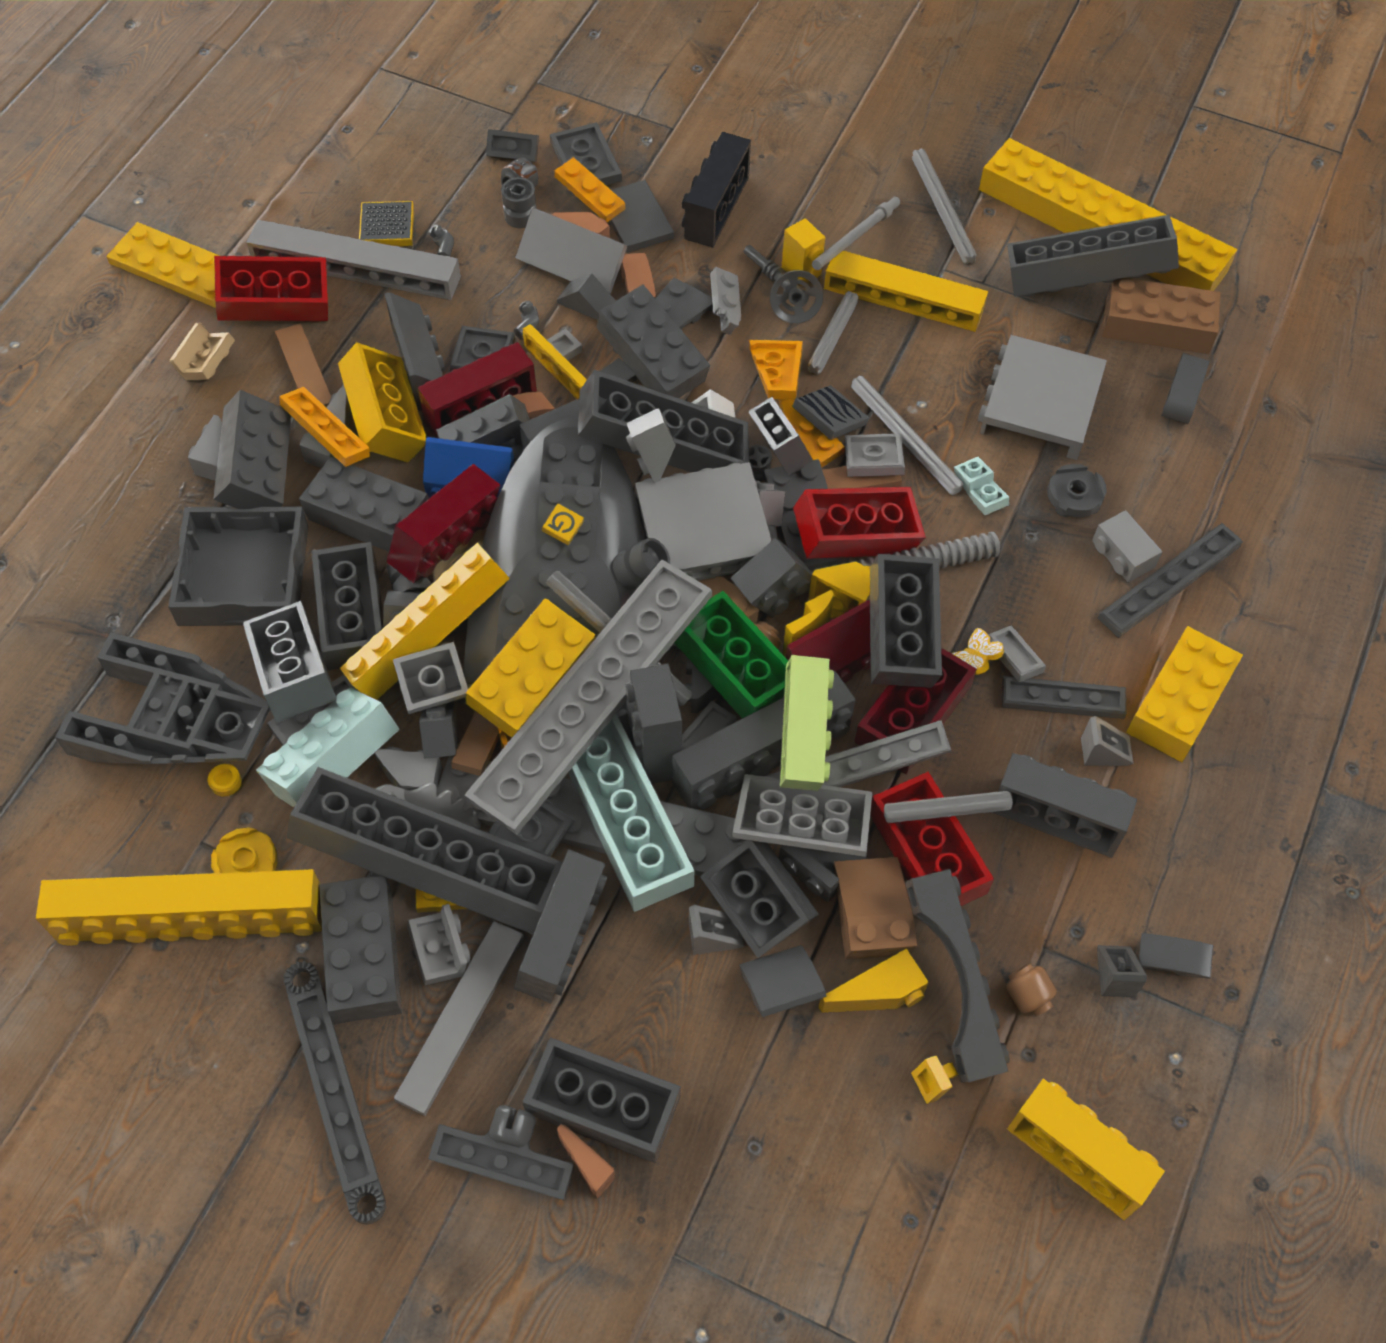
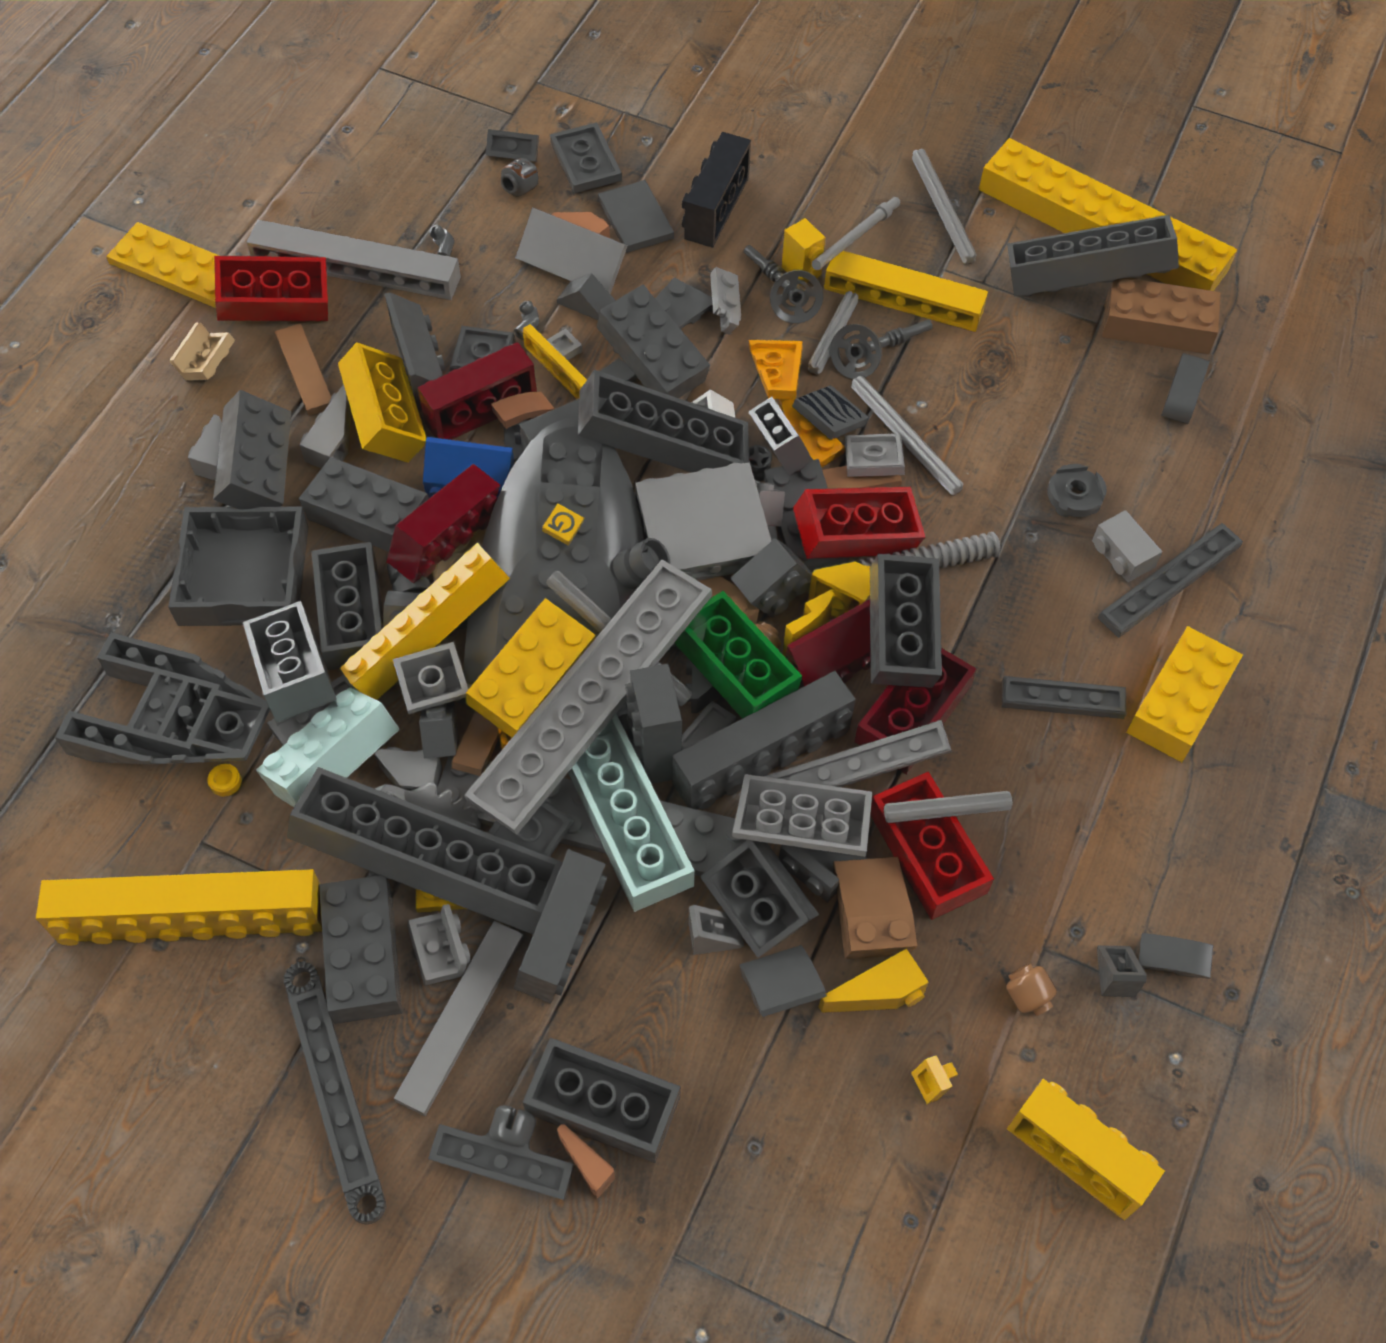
yellow tile [211,827,278,873] -> none
light orange plate [279,387,370,467] -> none
tile [359,201,414,247] -> none
dark grey brick [437,394,530,446] -> none
dark grey wheel [501,177,537,228] -> none
light orange plate [554,157,625,223] -> none
nougat slope [620,253,656,298] -> none
light grey slope [626,408,676,483] -> none
yellowish green brick [780,655,834,791] -> none
dark grey arch [905,869,1010,1082] -> none
yellow animal [952,628,1004,675] -> none
light aqua slope [954,457,1009,515] -> none
light grey panel [977,335,1107,460] -> none
light grey tile [988,625,1046,682] -> none
dark grey brick [992,753,1137,858] -> none
light grey slope [1081,716,1134,766] -> none
none -> dark grey dish [830,319,933,379]

